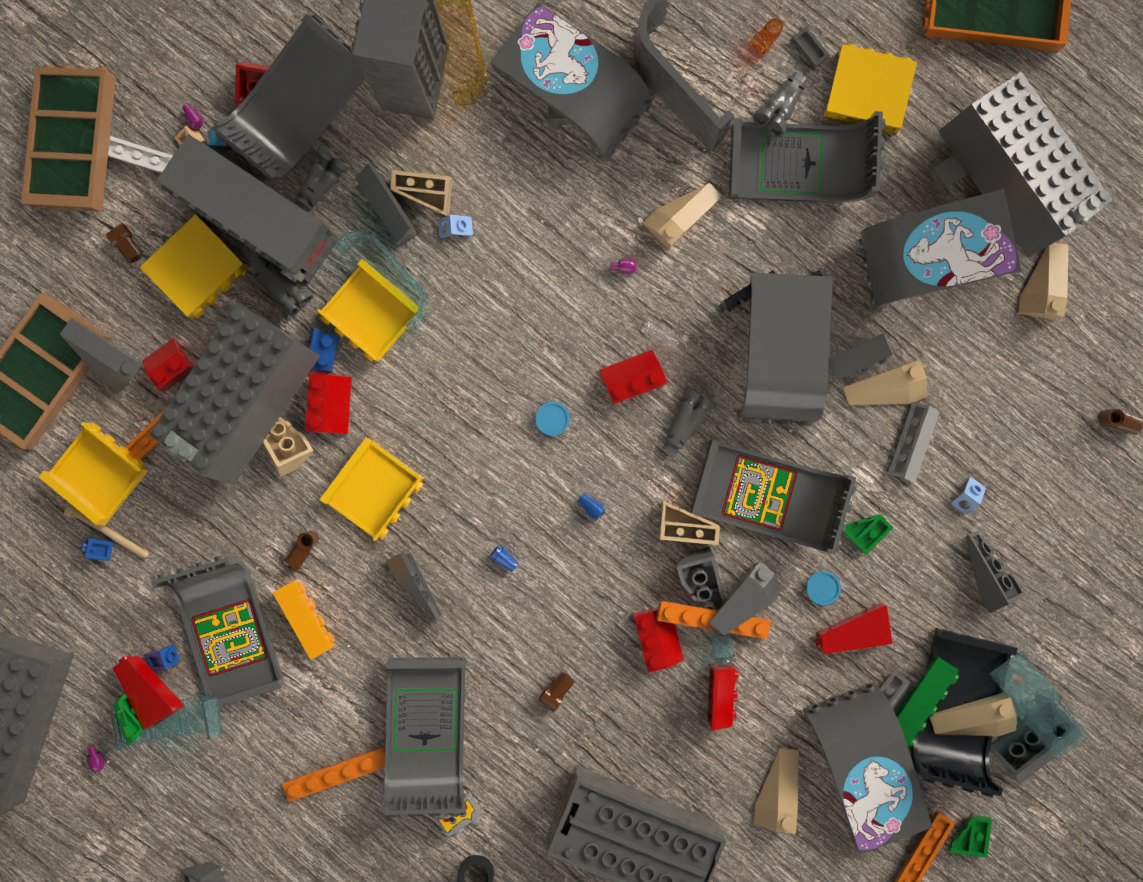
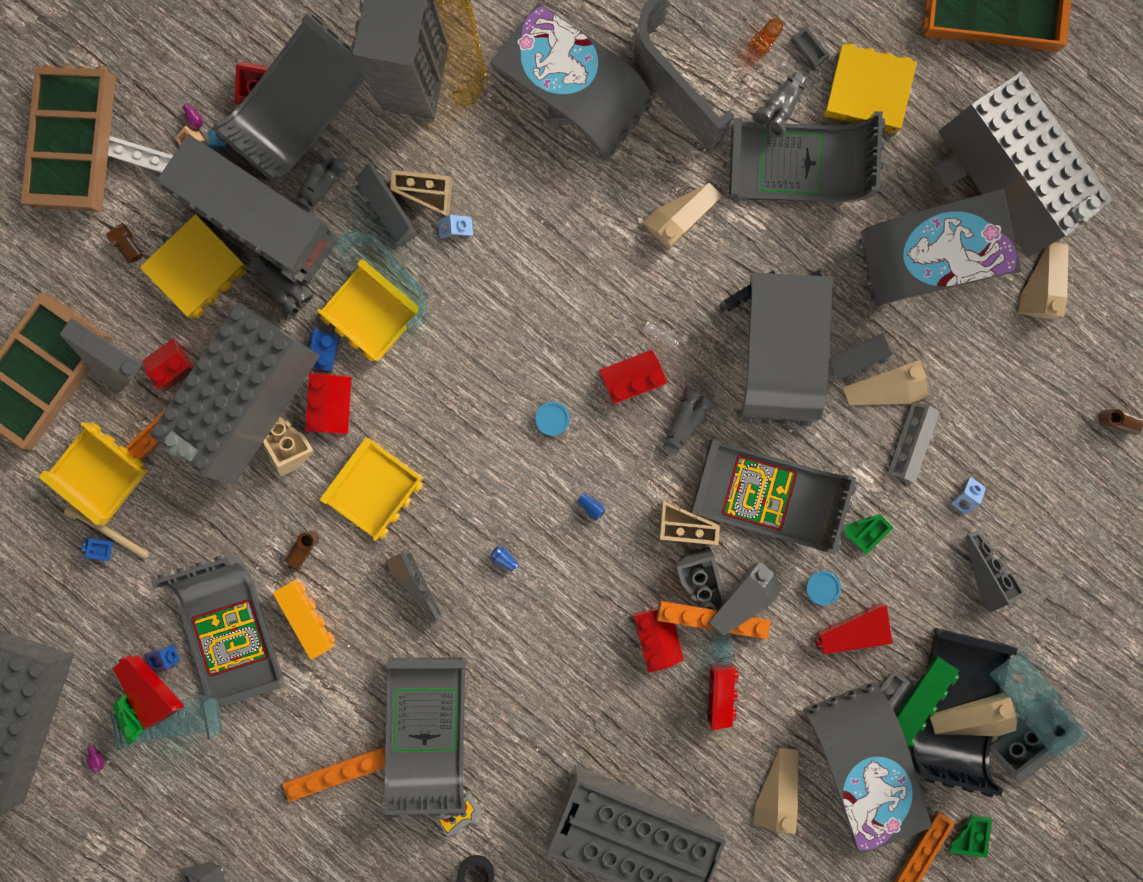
reddish brown piece [538,671,575,712] -> none
magenta cylinder [610,258,637,274] -> none

